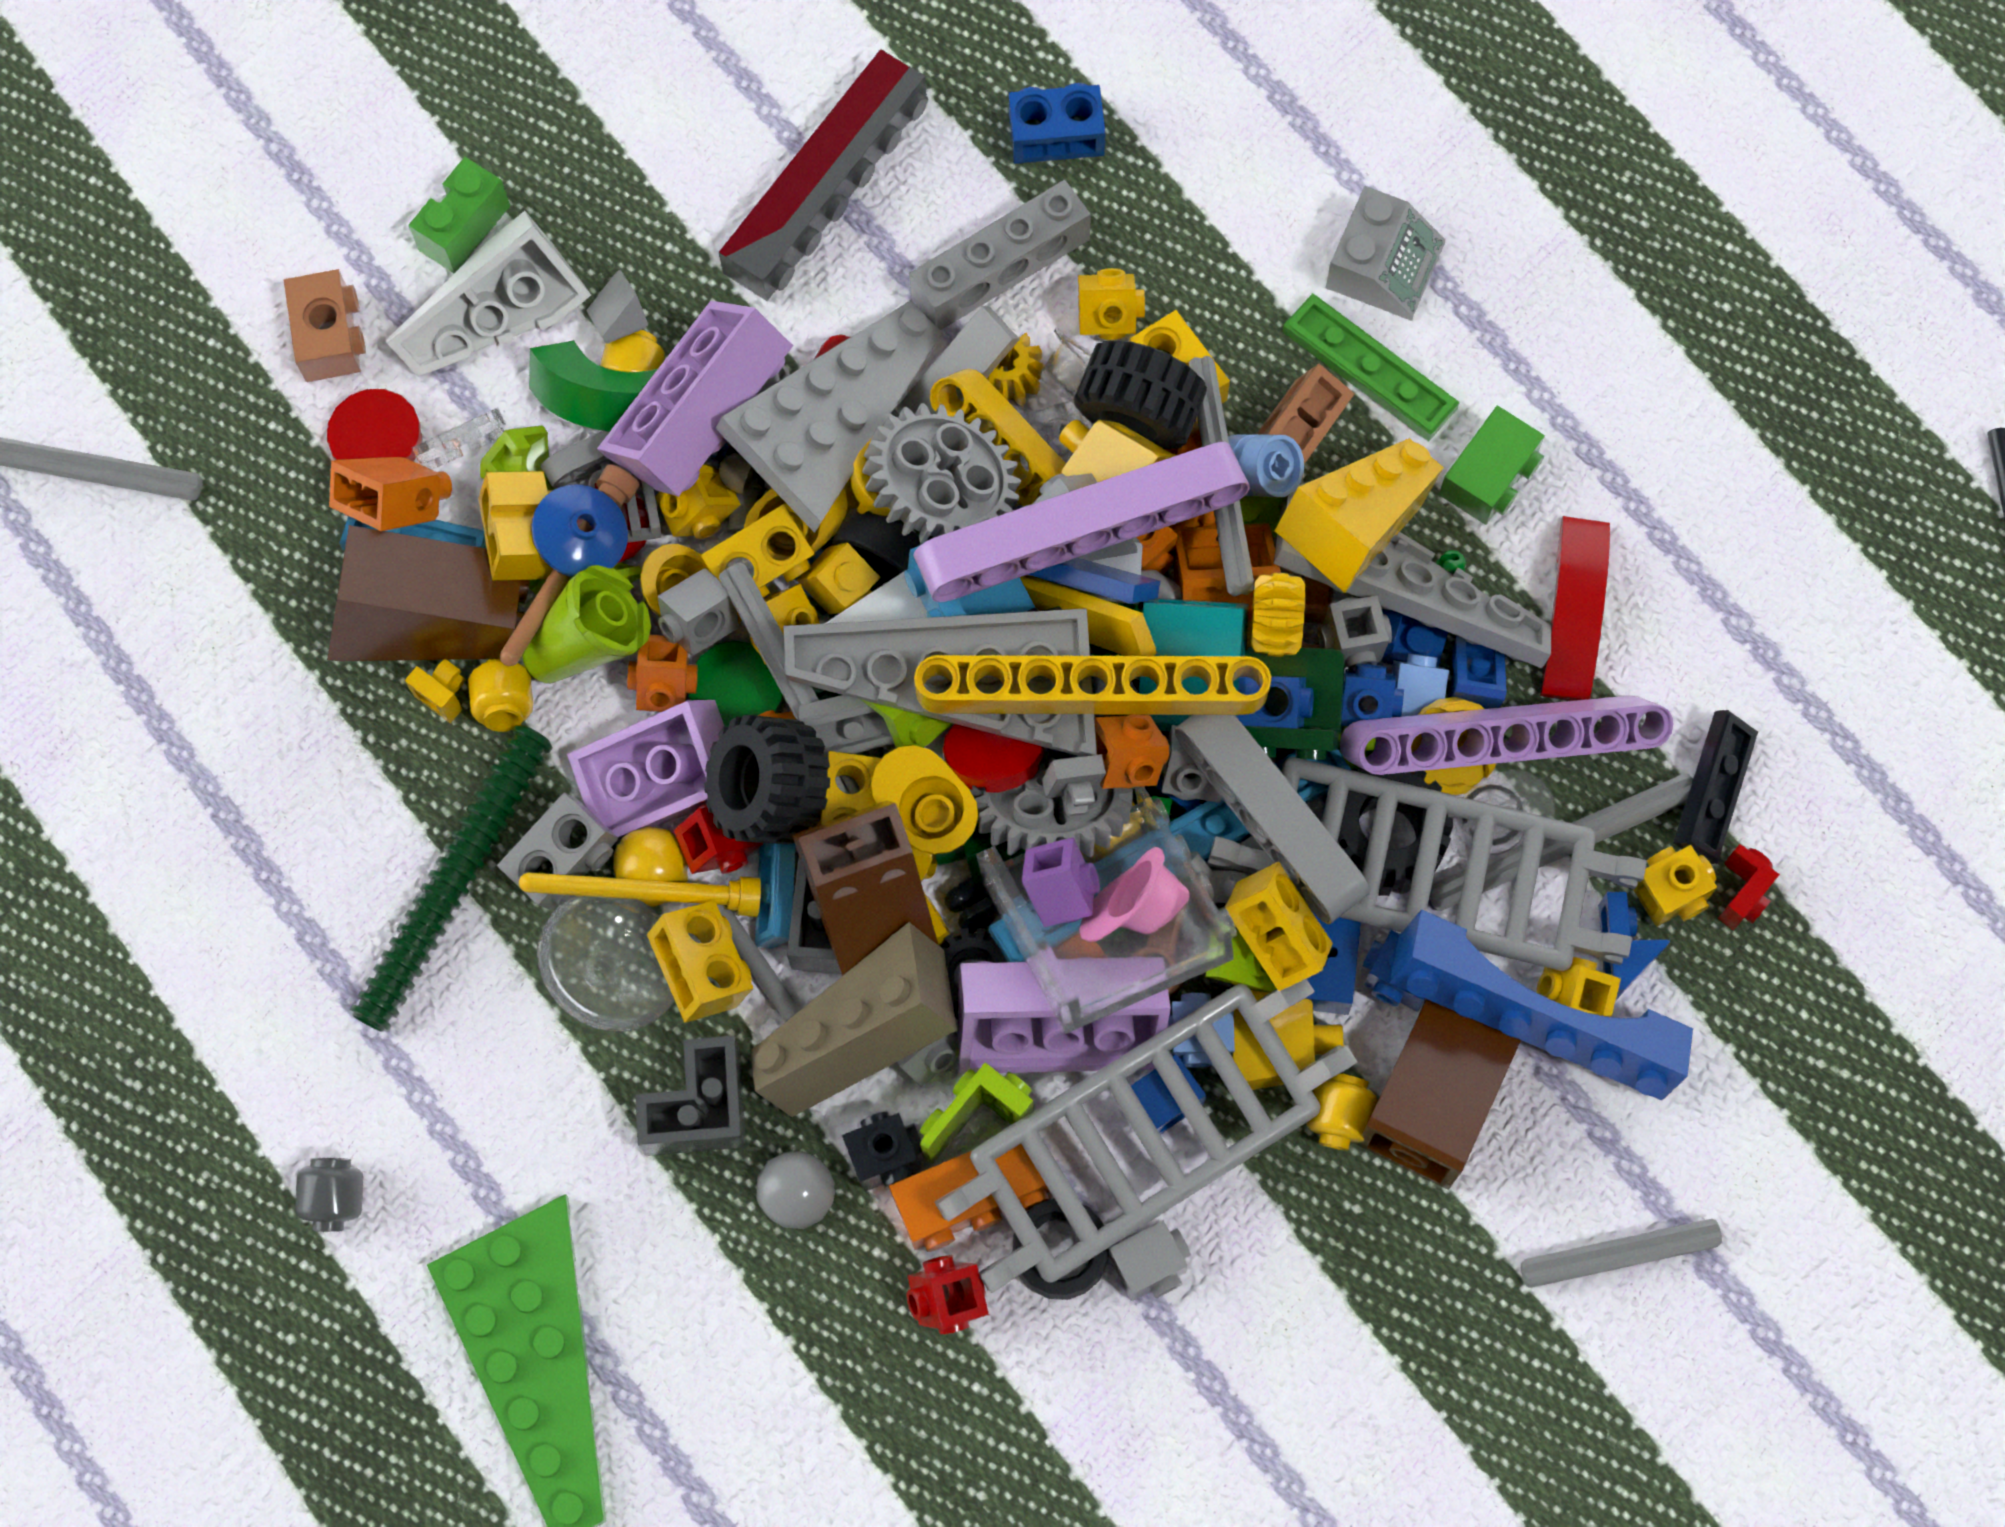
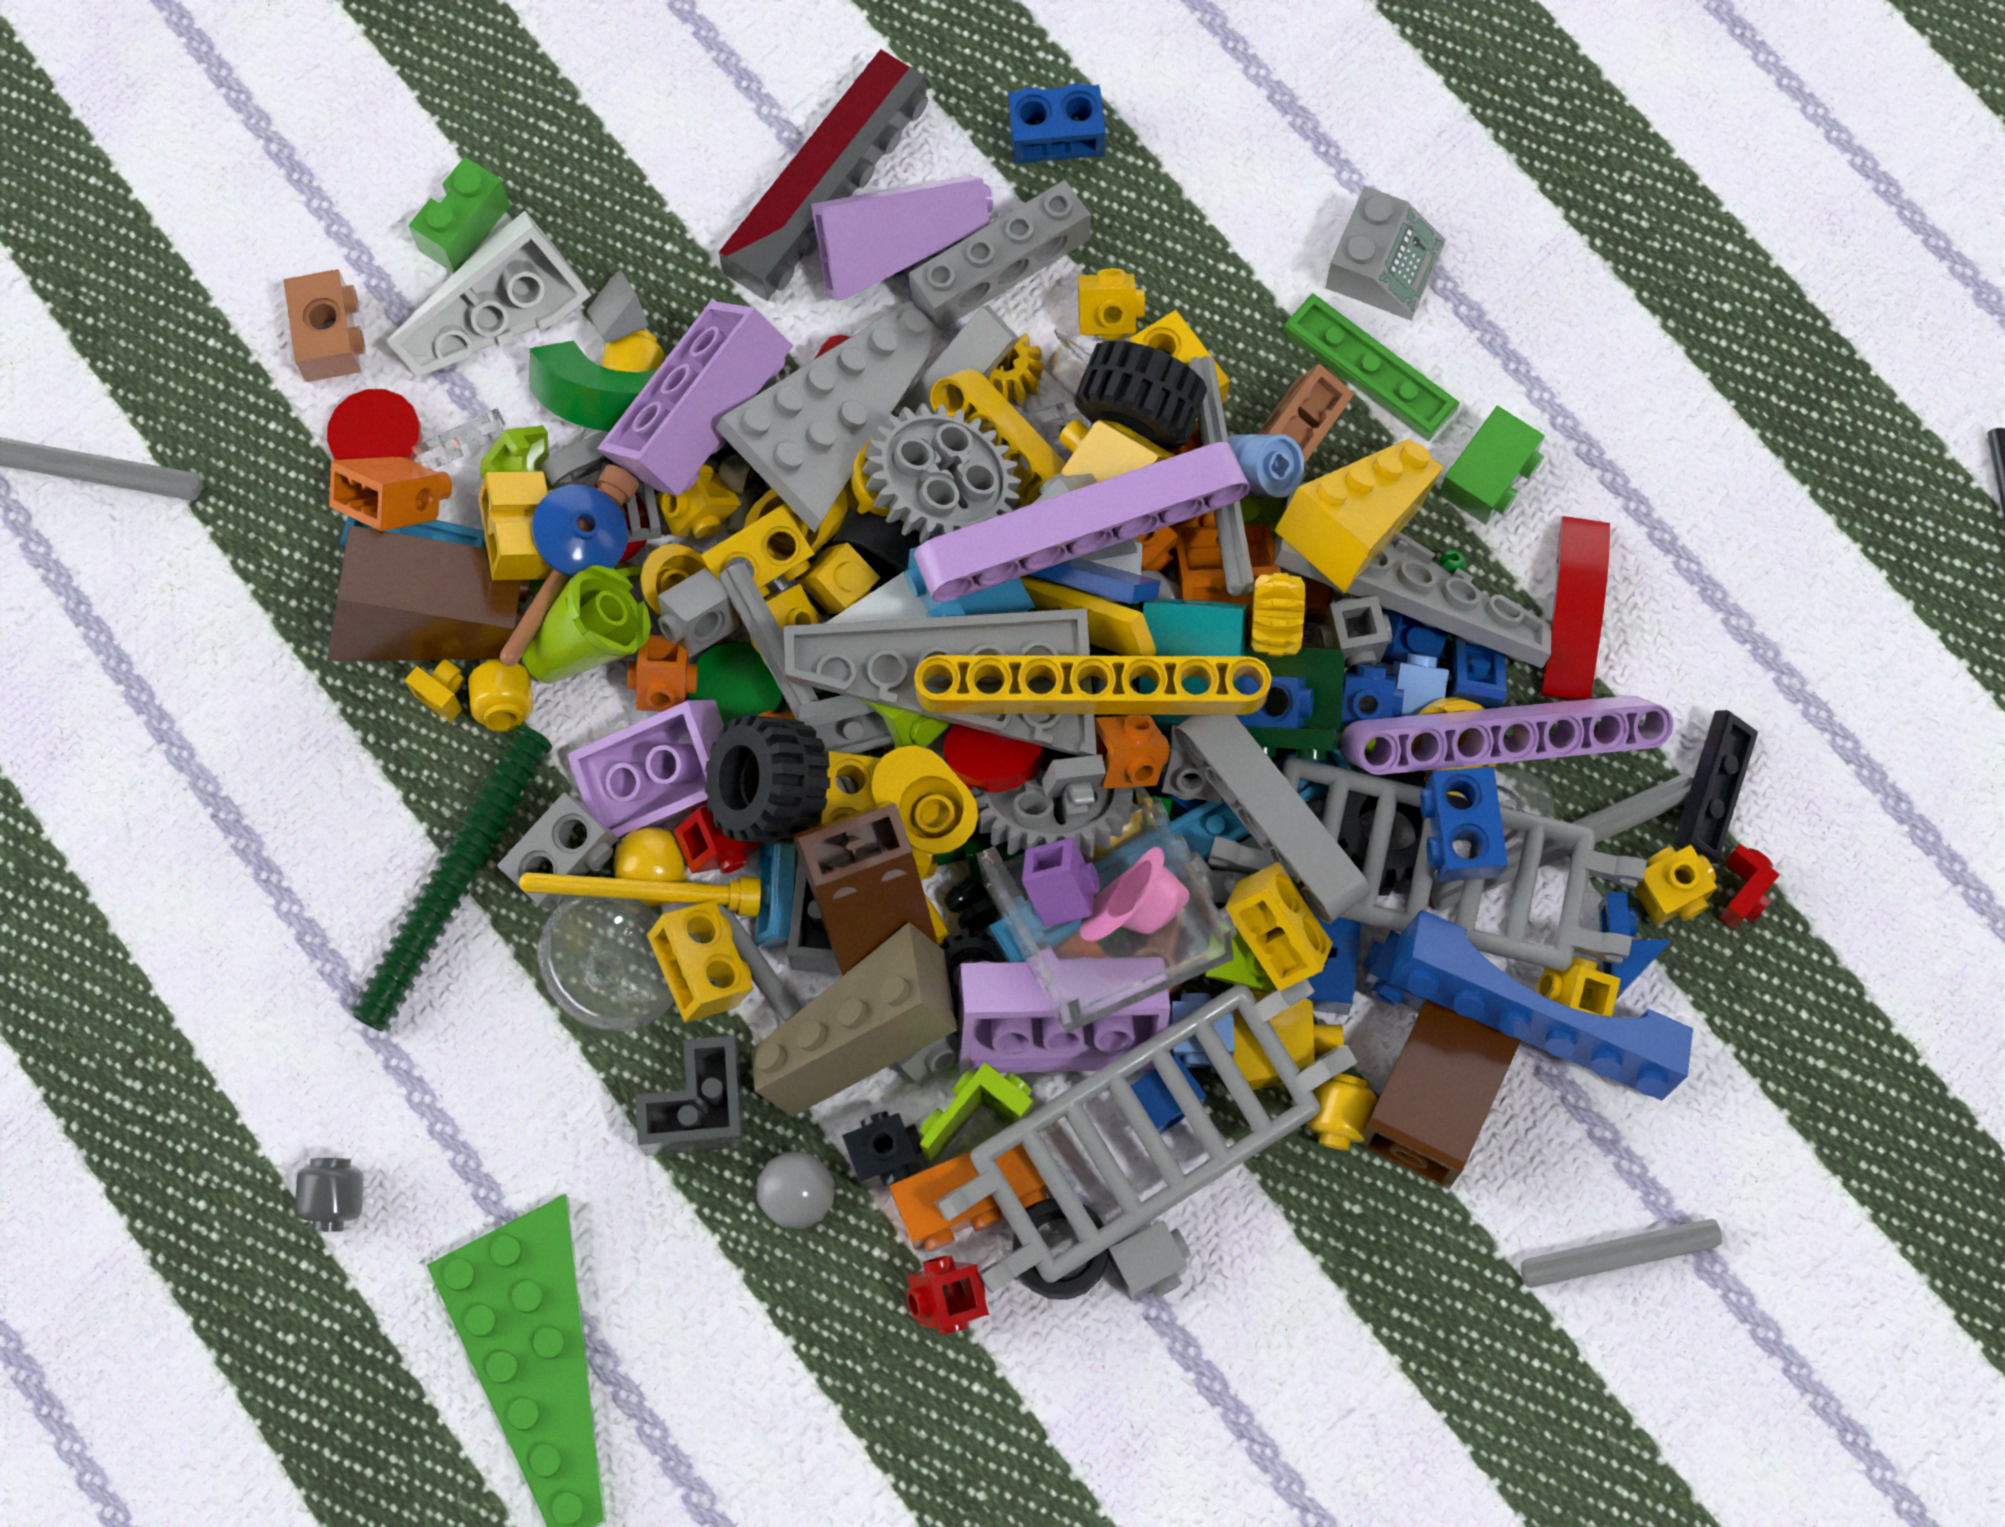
none -> lavender slope [811,175,993,301]
none -> blue brick [1419,766,1508,882]

